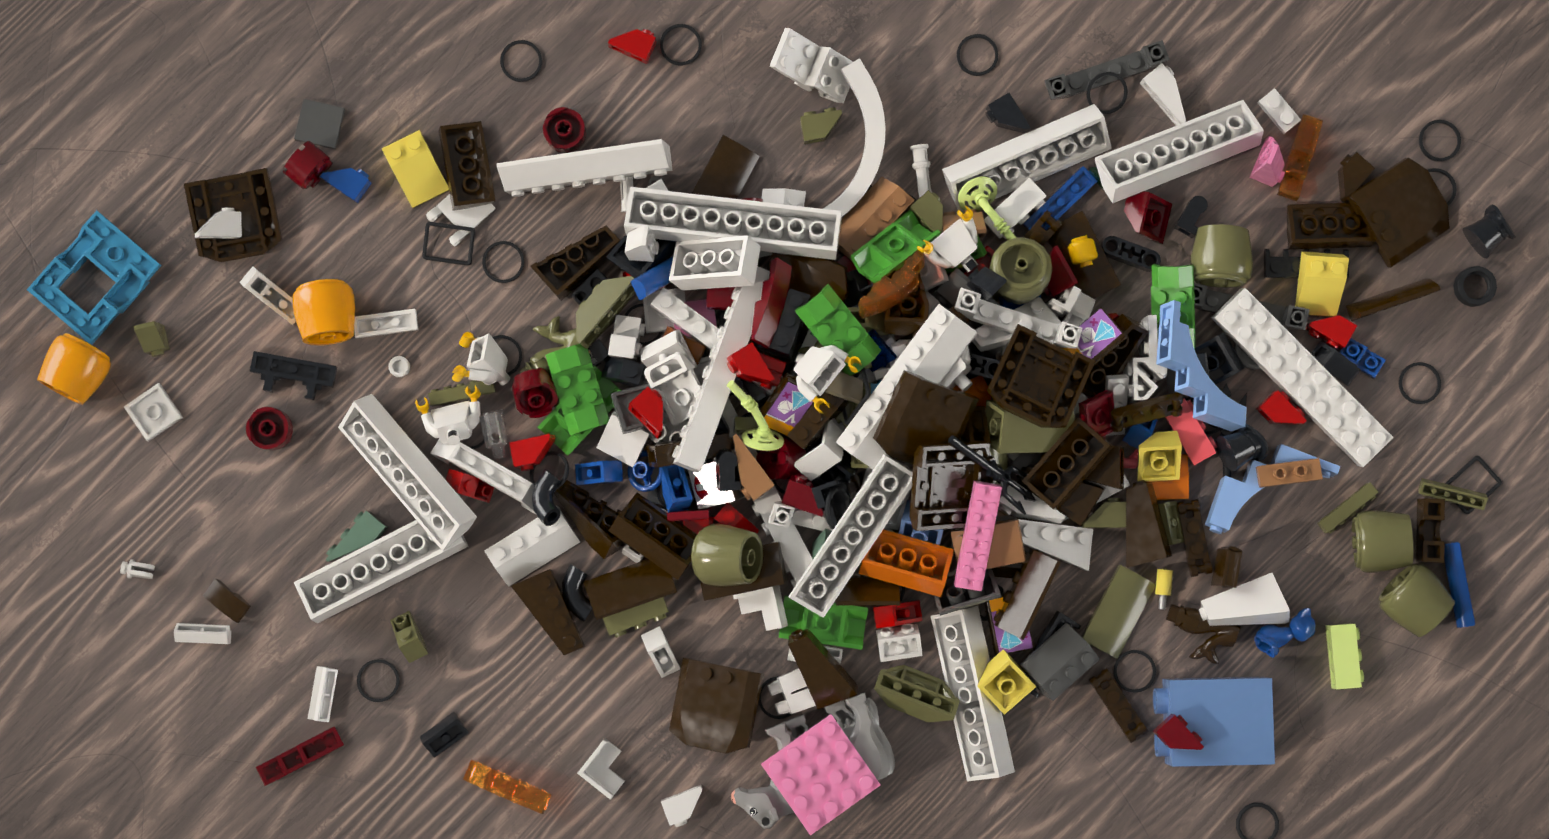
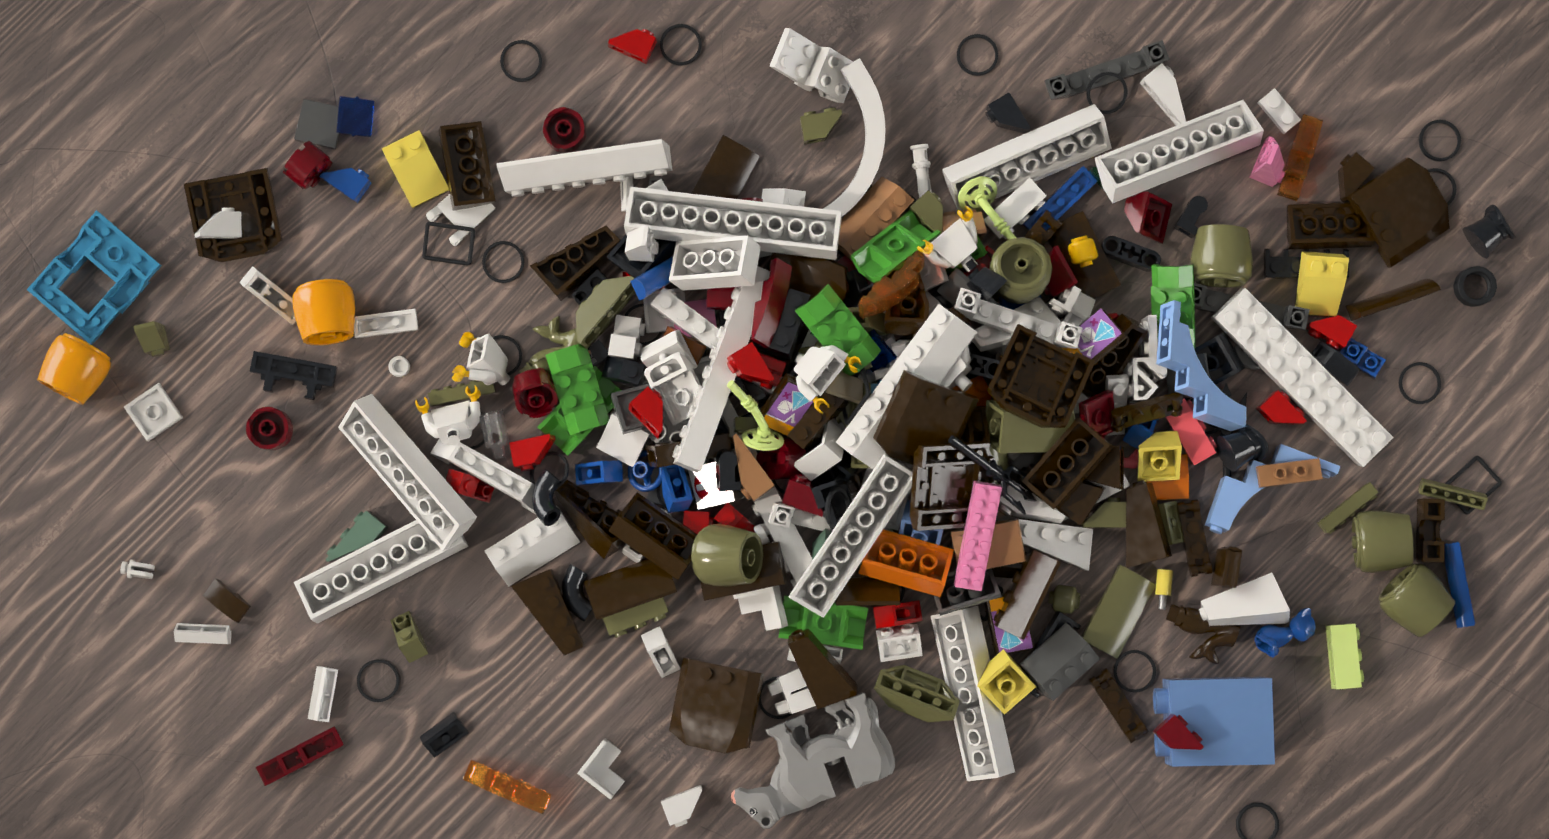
dark red tile [667,510,709,521] -> none
bright pink plate [761,714,881,836] -> none
none -> clear blue piece [336,96,374,137]
none -> white tile [753,524,770,545]
none -> olive head [1048,585,1081,614]

